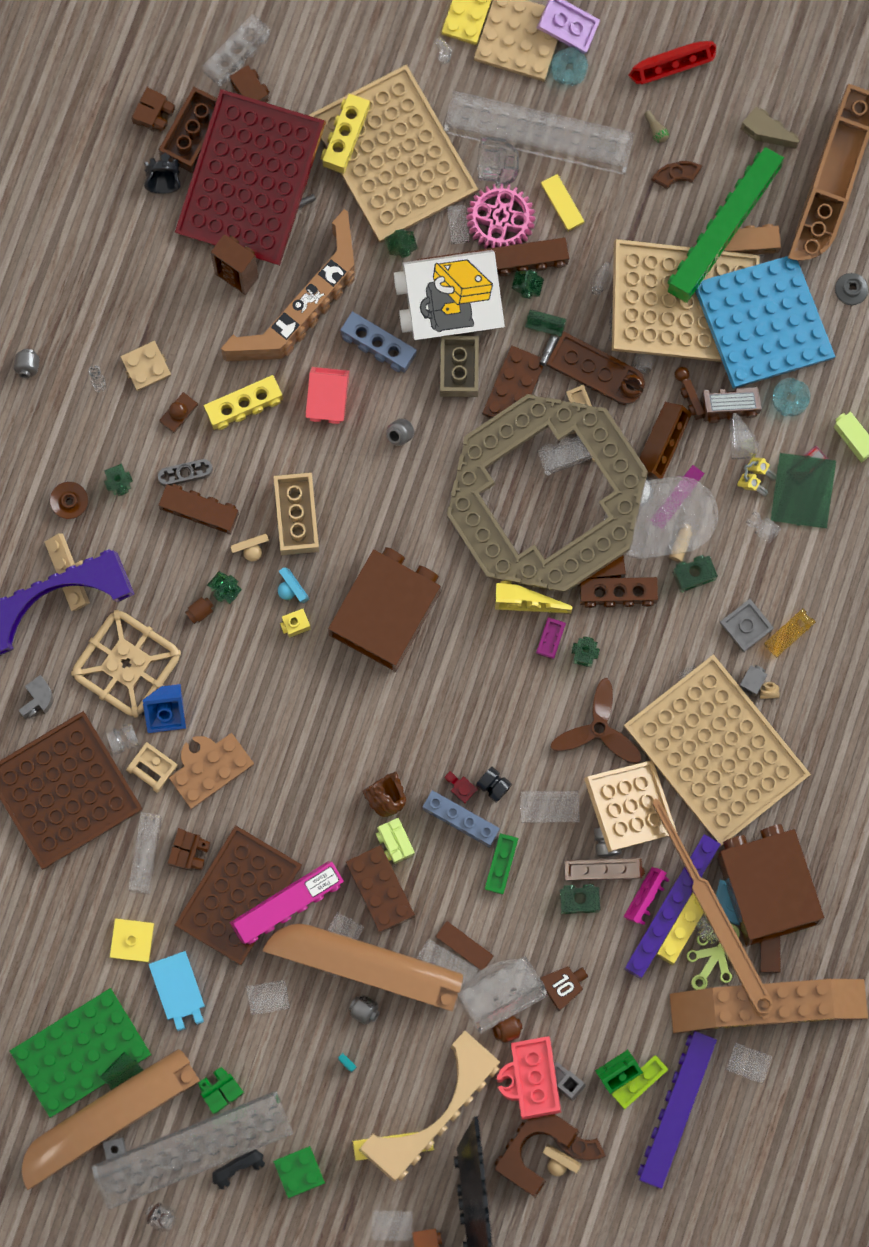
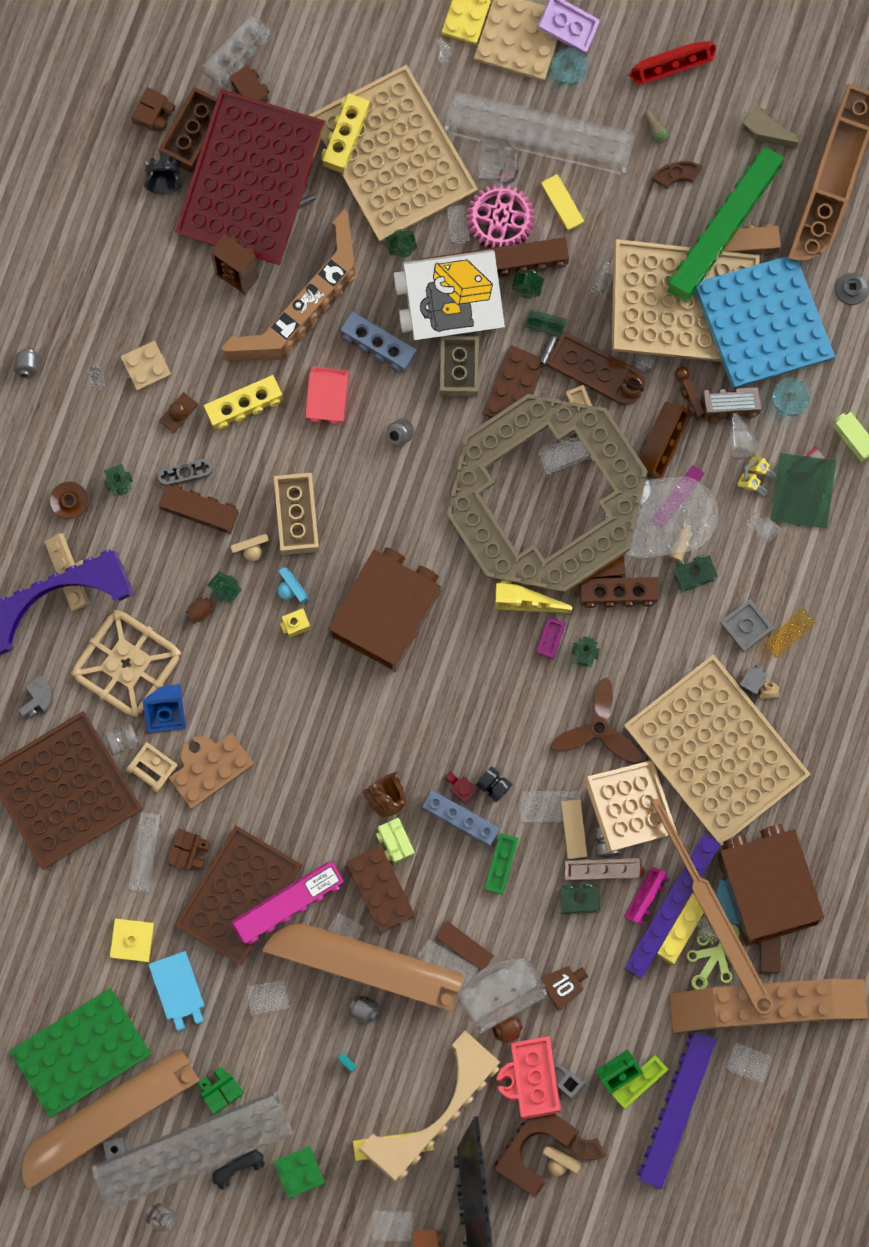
clear green piece [100,1052,143,1090] -> none
none -> tan tile [561,799,587,859]

